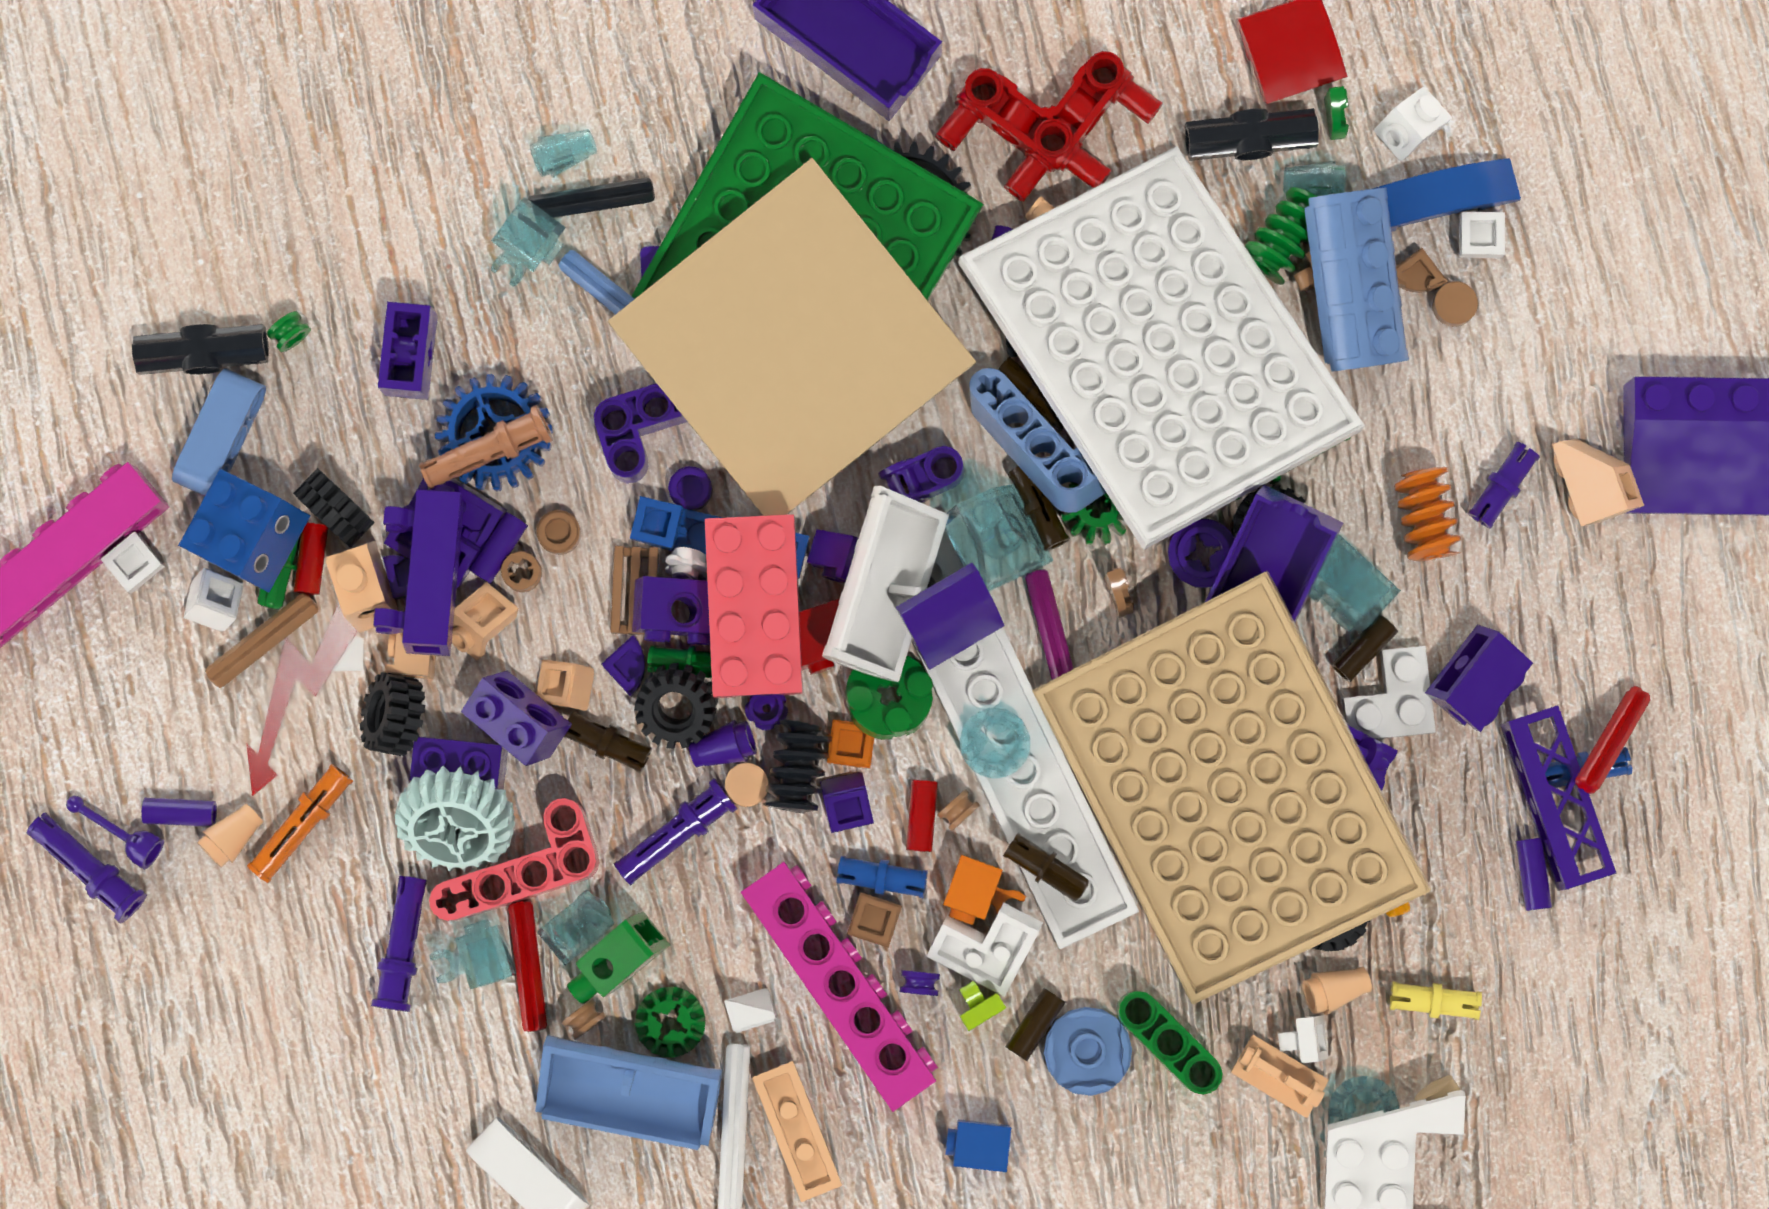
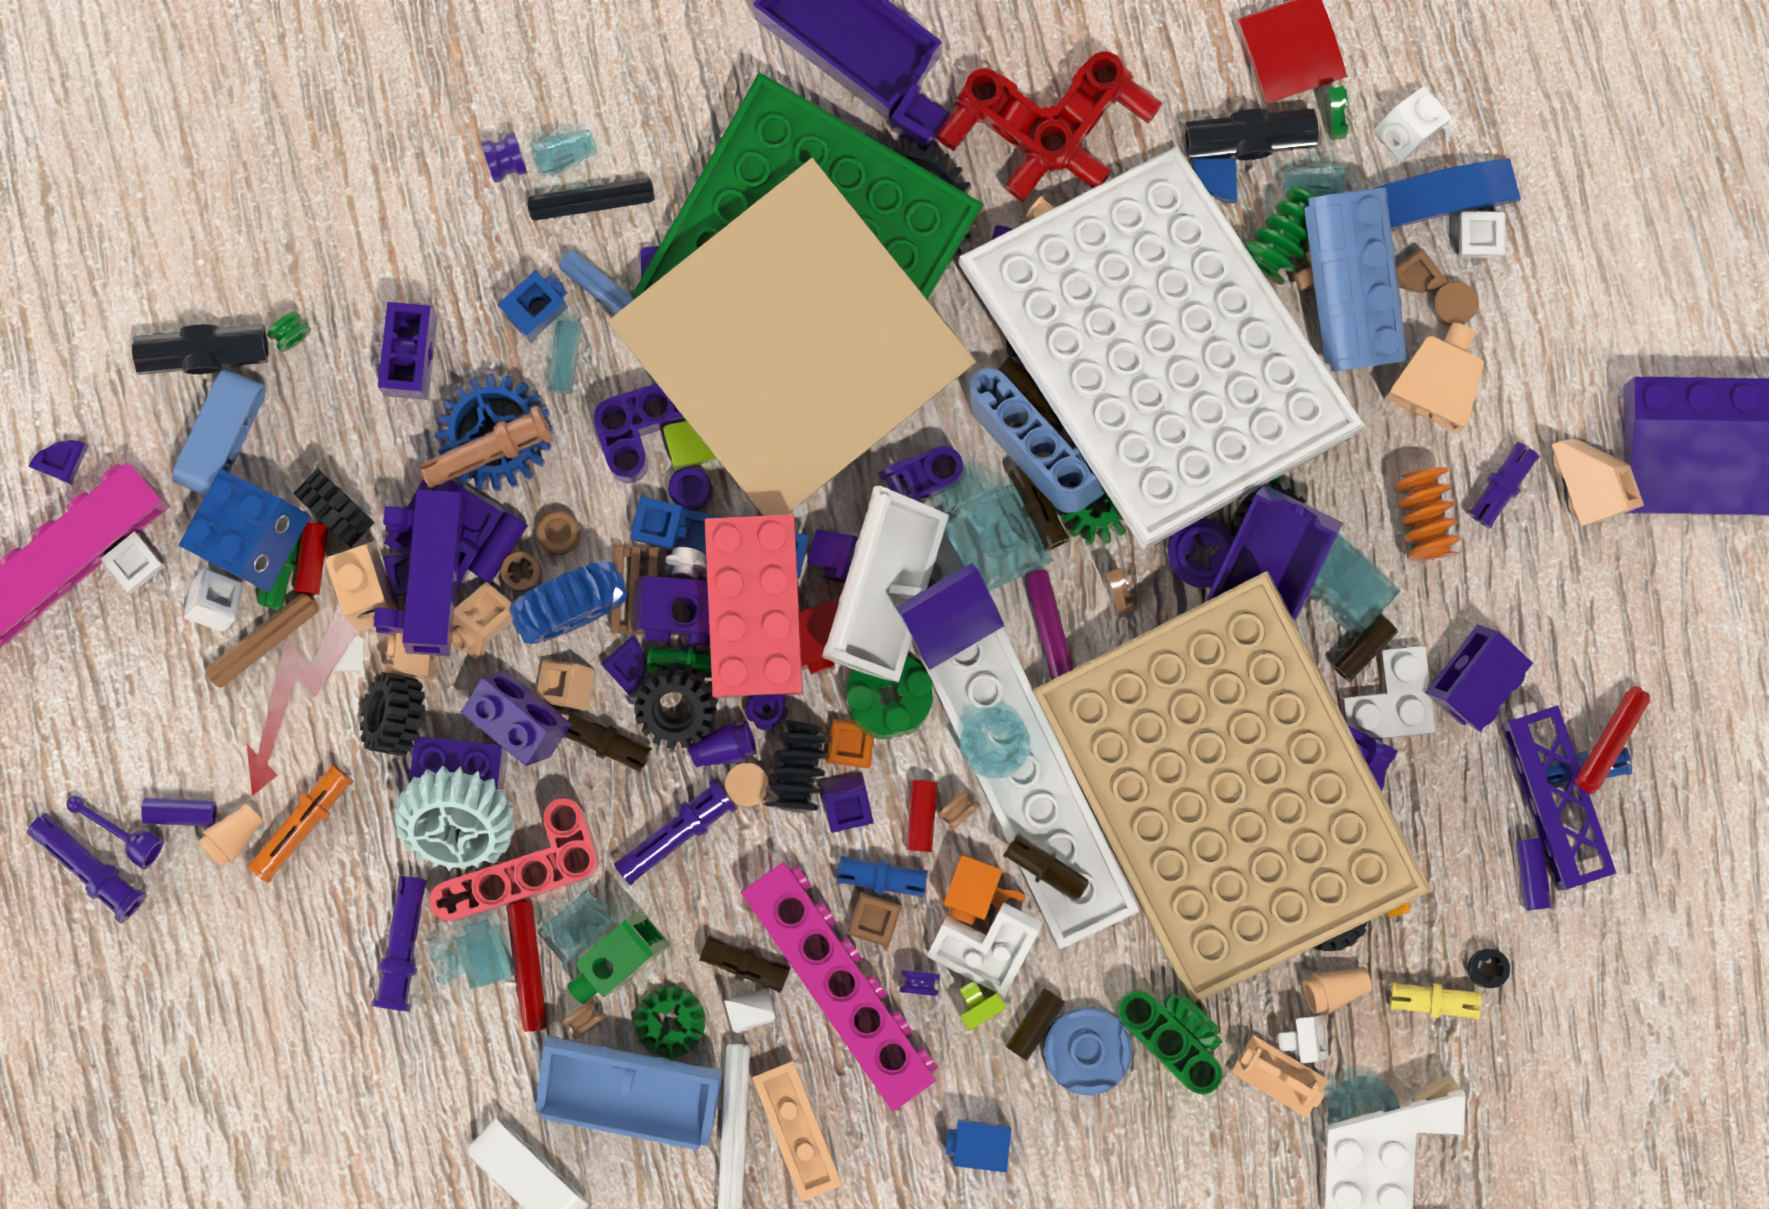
clear light blue brick [491,197,566,287] -> none
none -> dark purple tile [28,440,89,485]
none -> dark purple wheel [481,132,527,183]
none -> blue brick [497,270,568,344]
none -> blue gear [510,561,628,644]
none -> clear light blue axle [547,321,582,394]
none -> lime slope [663,421,717,471]
none -> dark brown pin [699,934,791,993]
none -> dark purple panel [891,83,950,151]
none -> green gear [1163,992,1223,1050]
none -> blue tile [1192,158,1237,204]
none -> light nougat torso [1384,322,1484,434]
none -> black bush [1467,949,1510,989]

